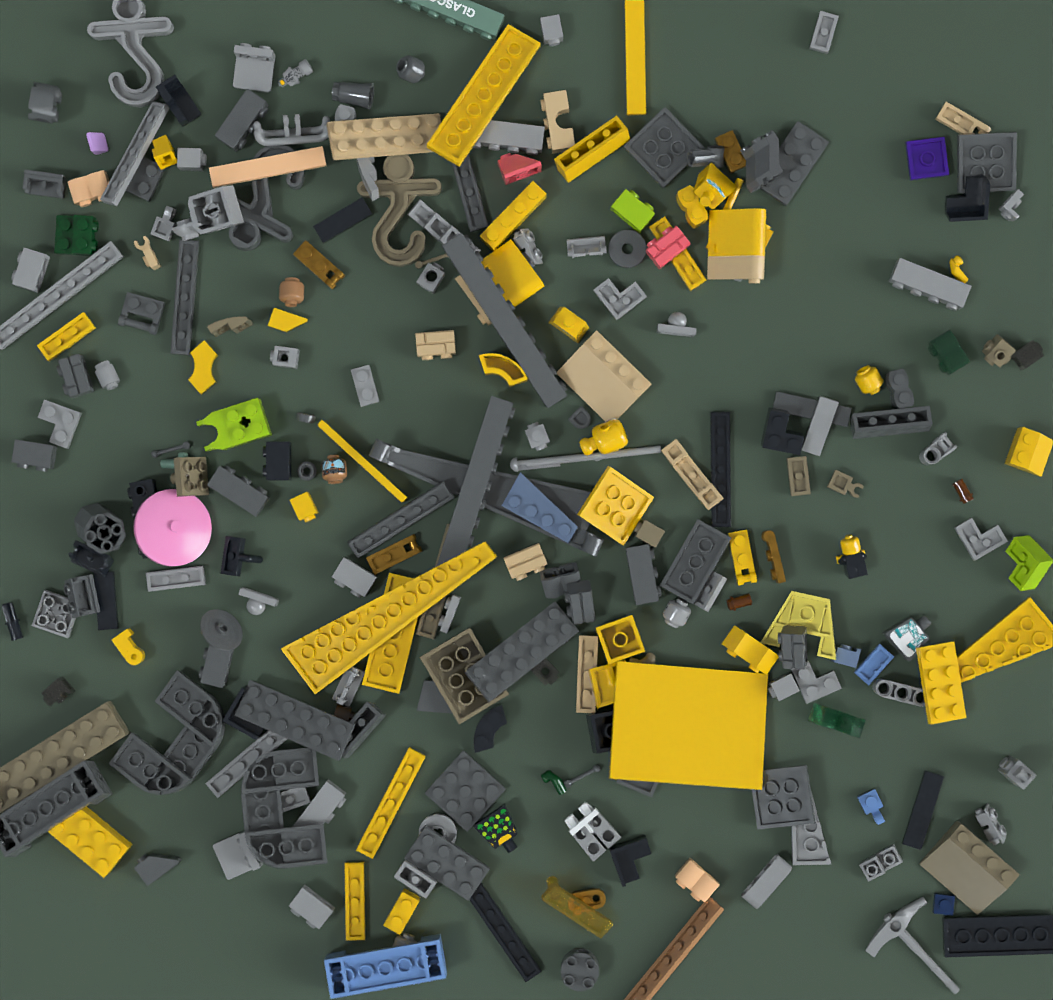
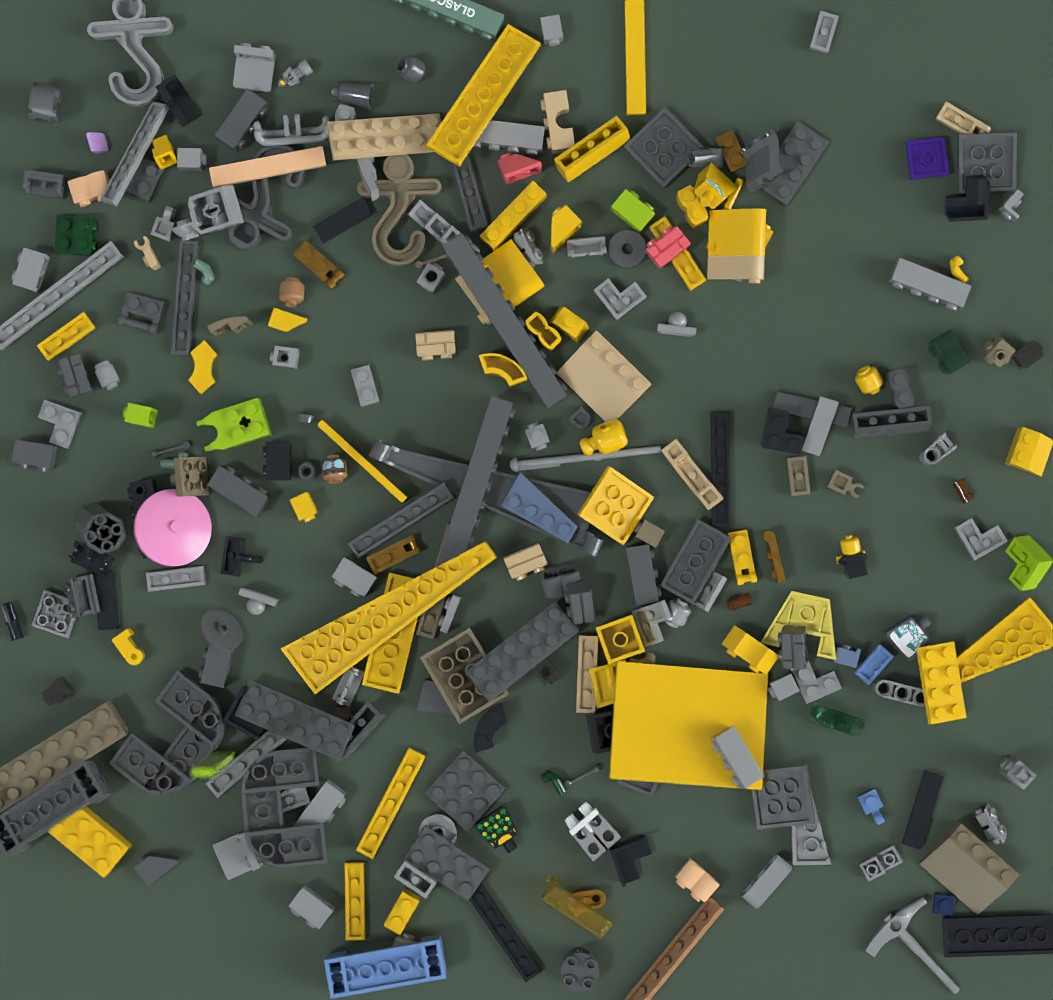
none -> lime brick [123,403,158,429]
none -> sand green arm [191,258,215,285]
none -> lime tile [192,750,236,777]
none -> yellow brick [525,312,561,351]
none -> yellow slope [551,205,582,253]
none -> light grey plate [632,600,672,647]
none -> light grey brick [711,726,765,789]

